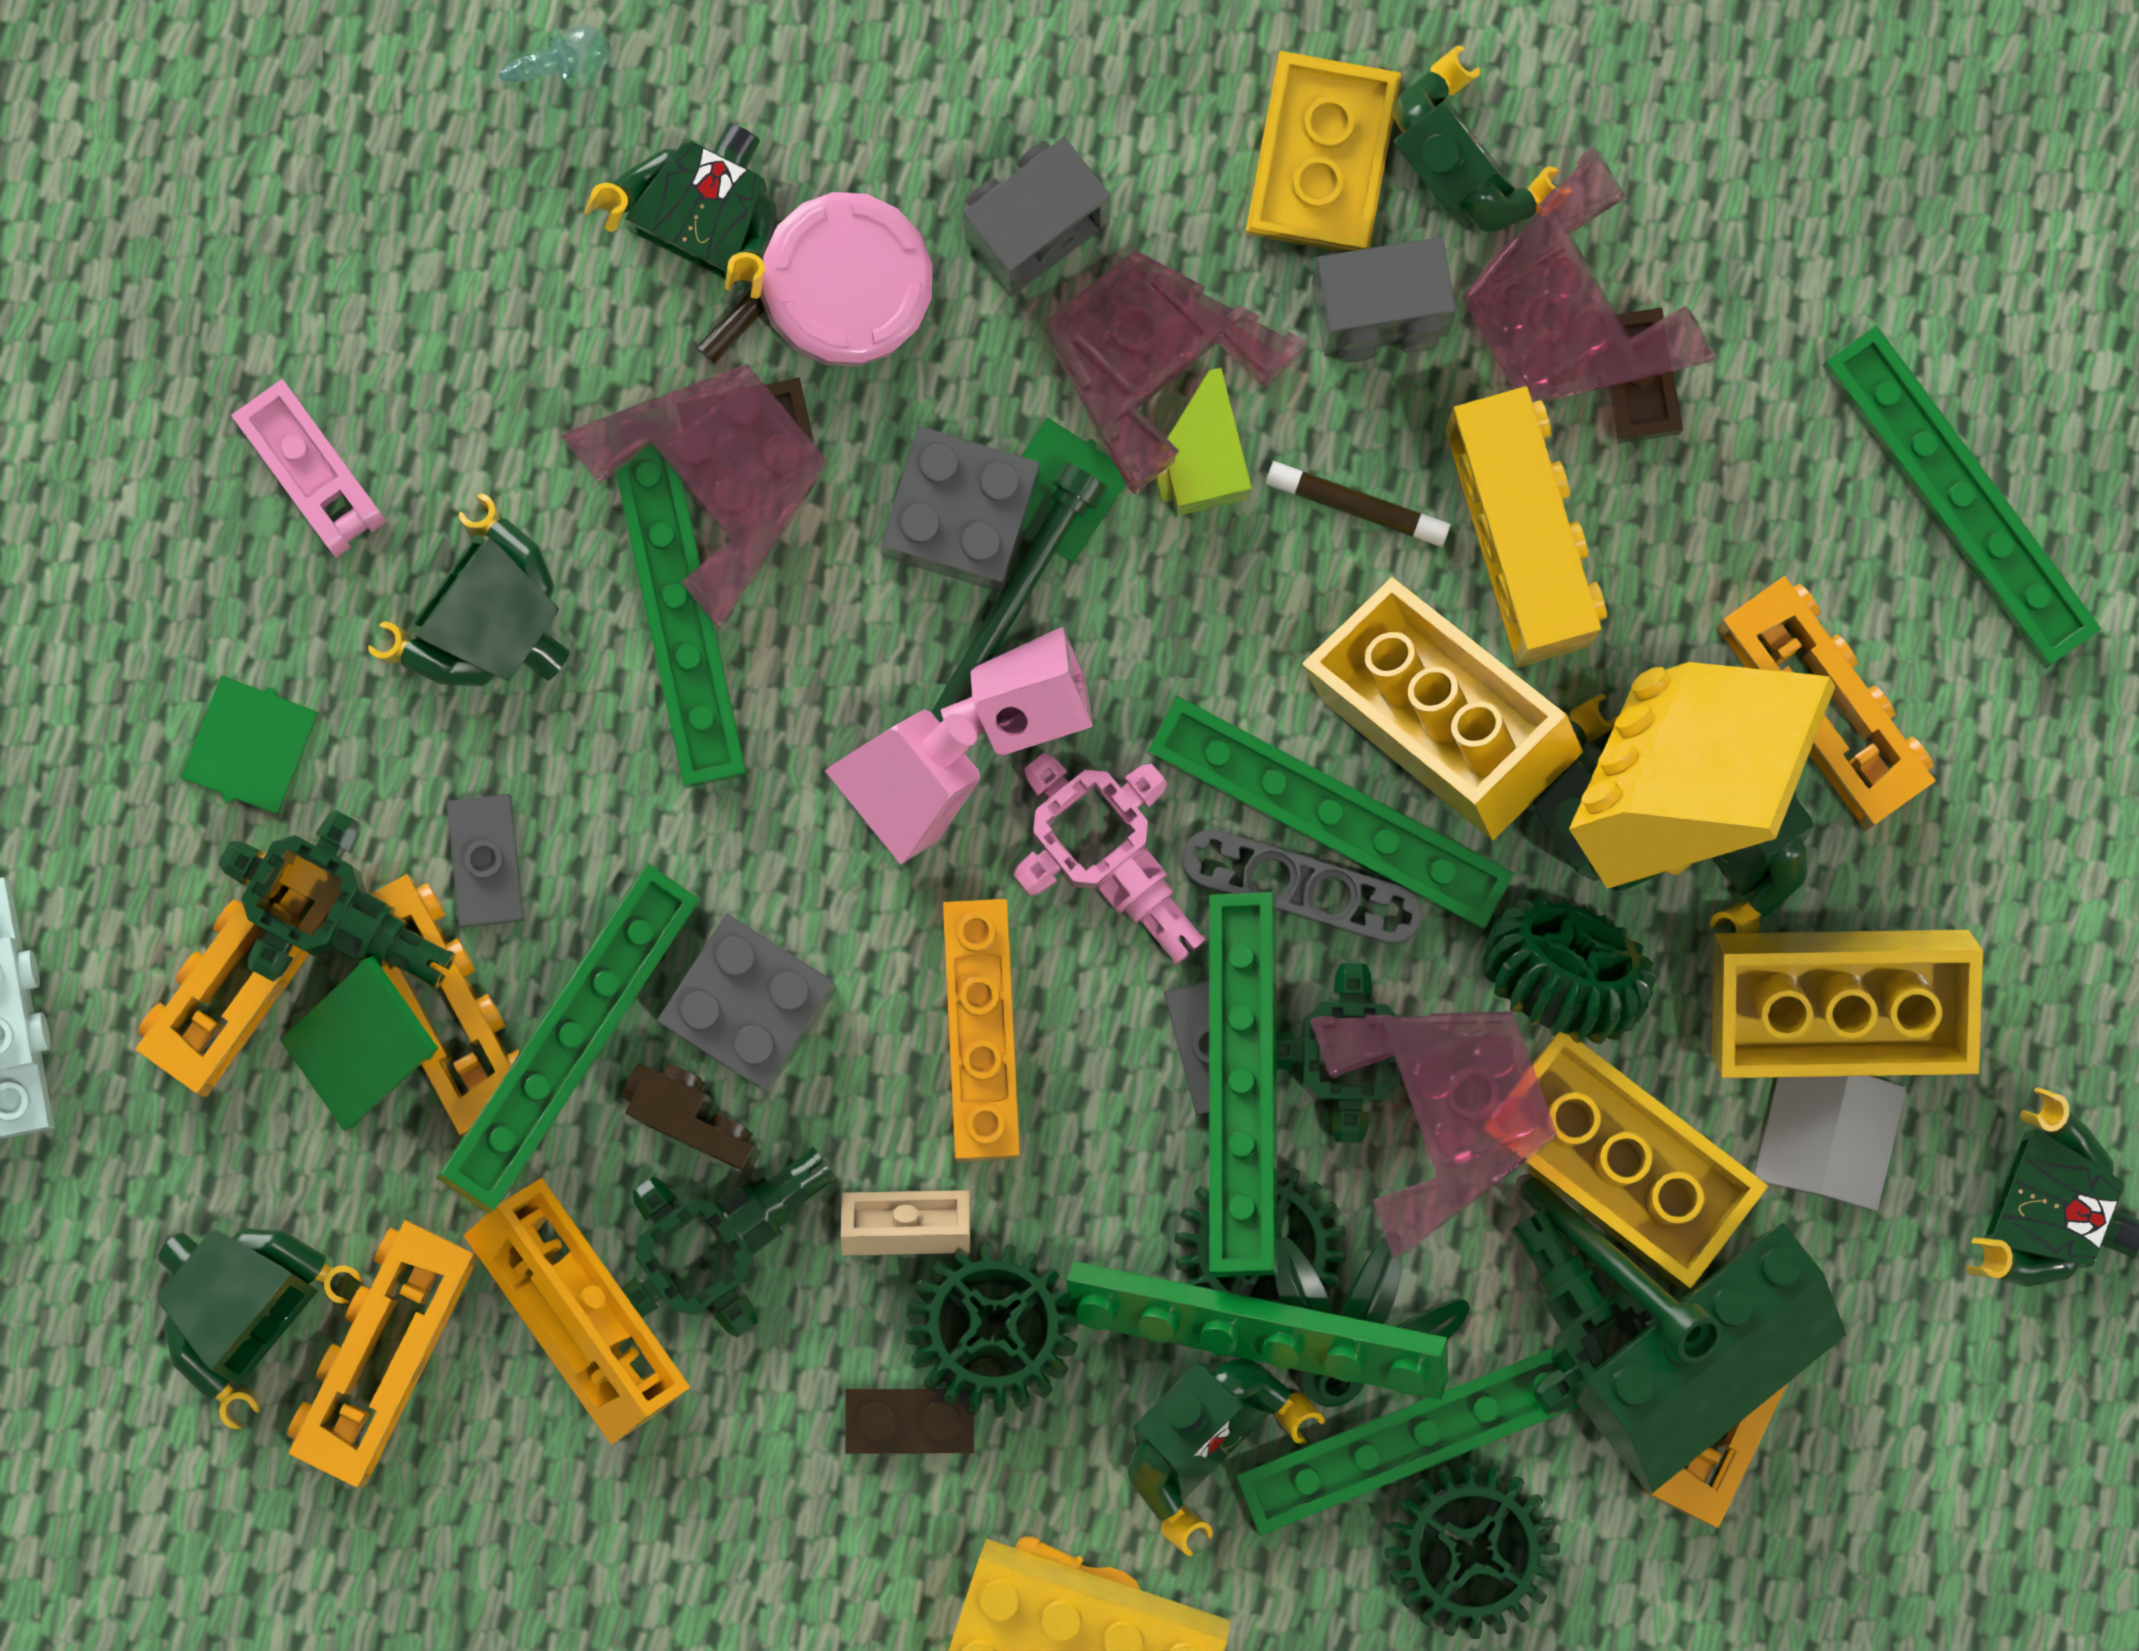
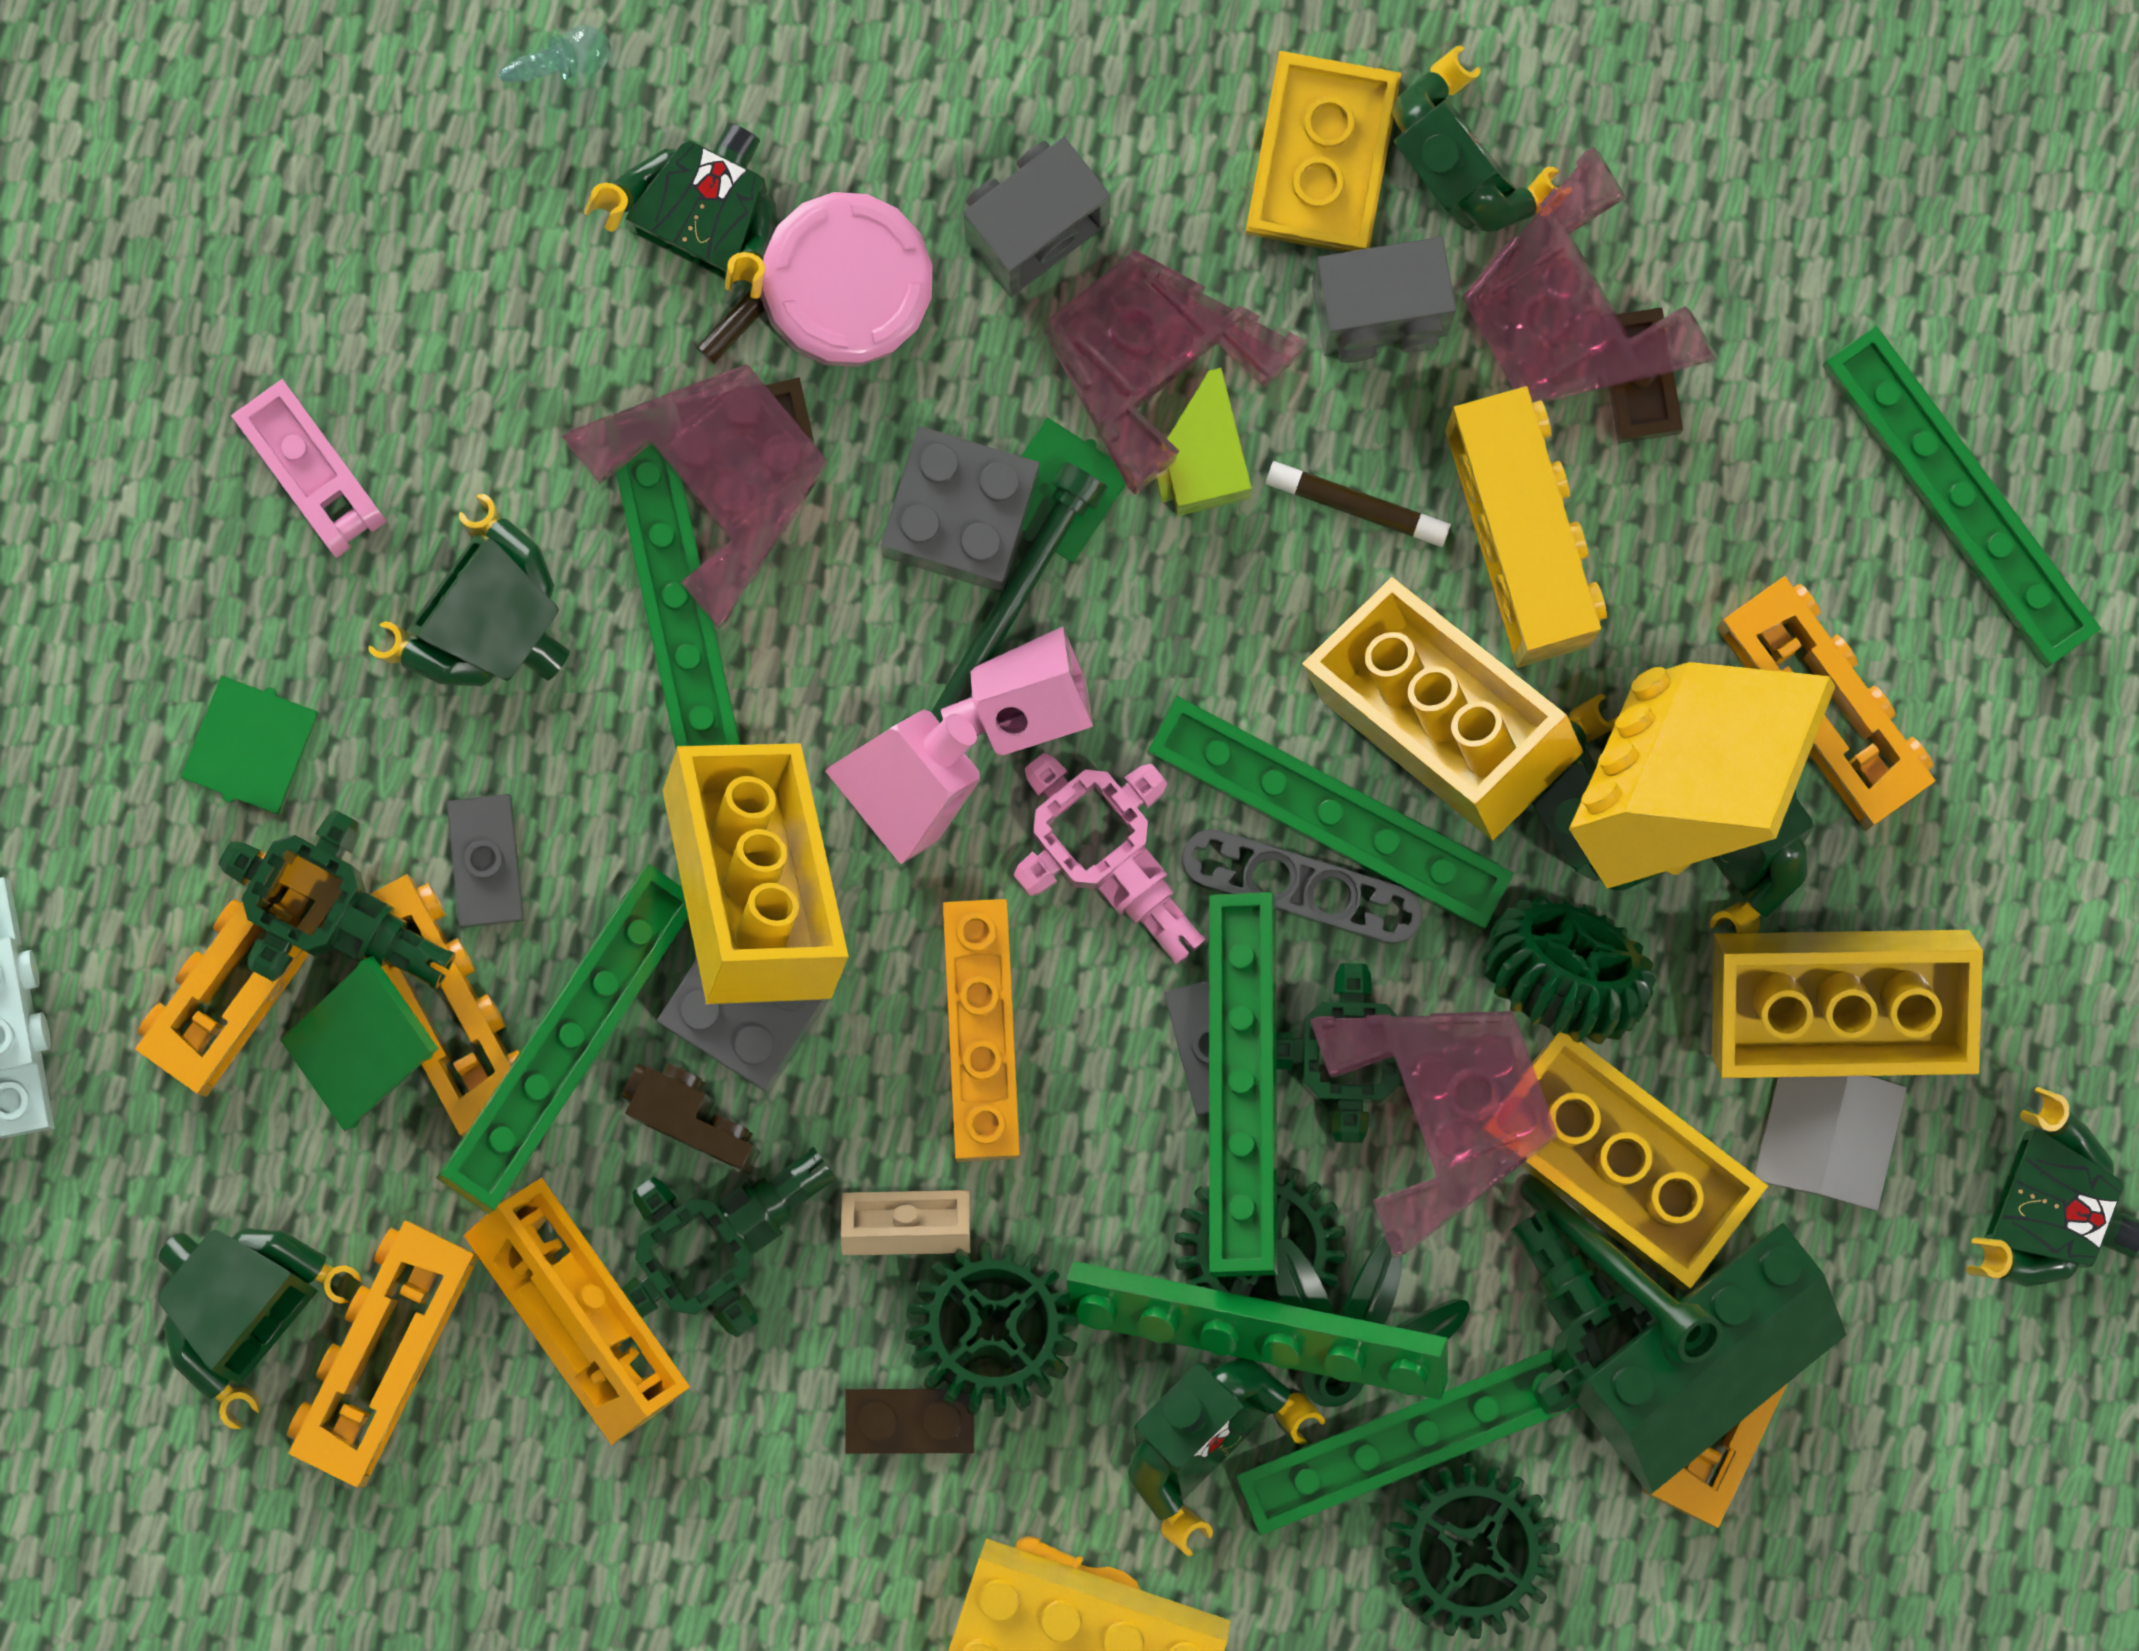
none -> yellow brick [662,743,849,1004]

